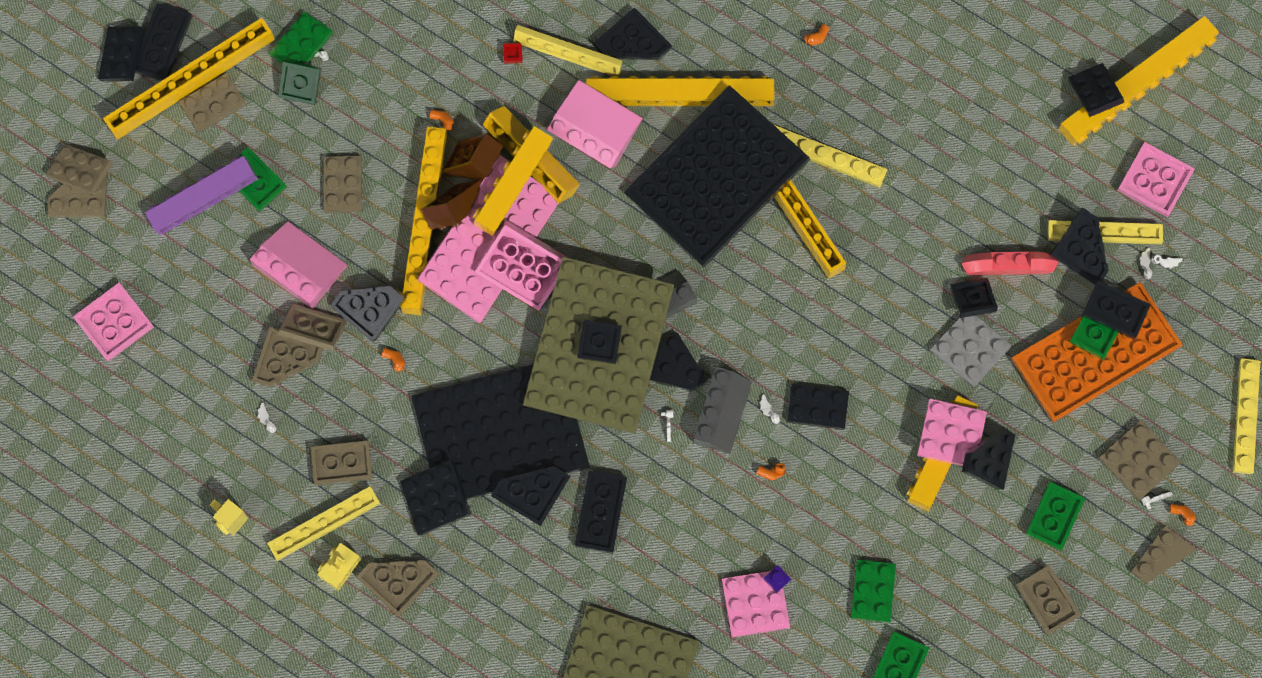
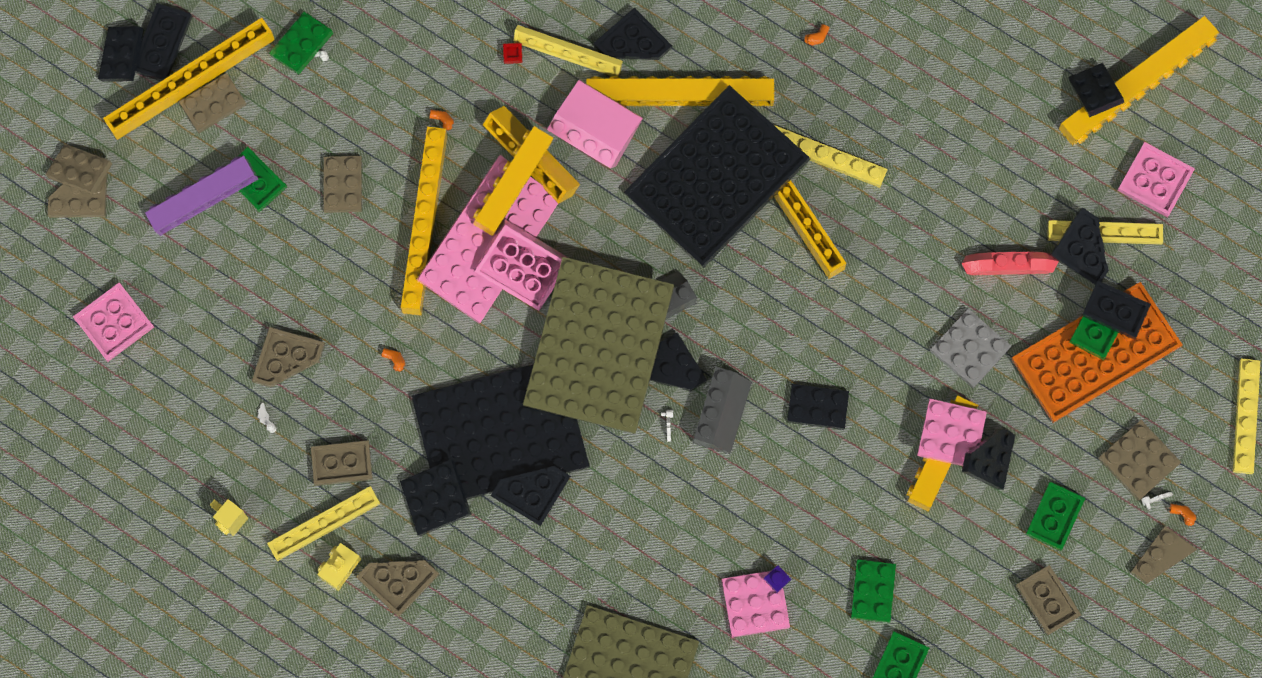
bright pink slope [250,222,348,310] -> none
dark green plate [278,60,321,105] -> none
dark tan plate [279,304,347,351] -> none
black plate [331,285,407,342] -> none
reddish brown slope [421,179,483,230] -> none
reddish brown slope [442,133,503,180] -> none
black plate [575,470,627,554] -> none
black plate [577,320,622,365] -> none
orange arm [756,463,786,480] -> none
white piece [759,394,780,424] -> none
black plate [950,278,998,318] -> none
white piece [1139,248,1152,279] -> none
white piece [1151,255,1183,269] -> none

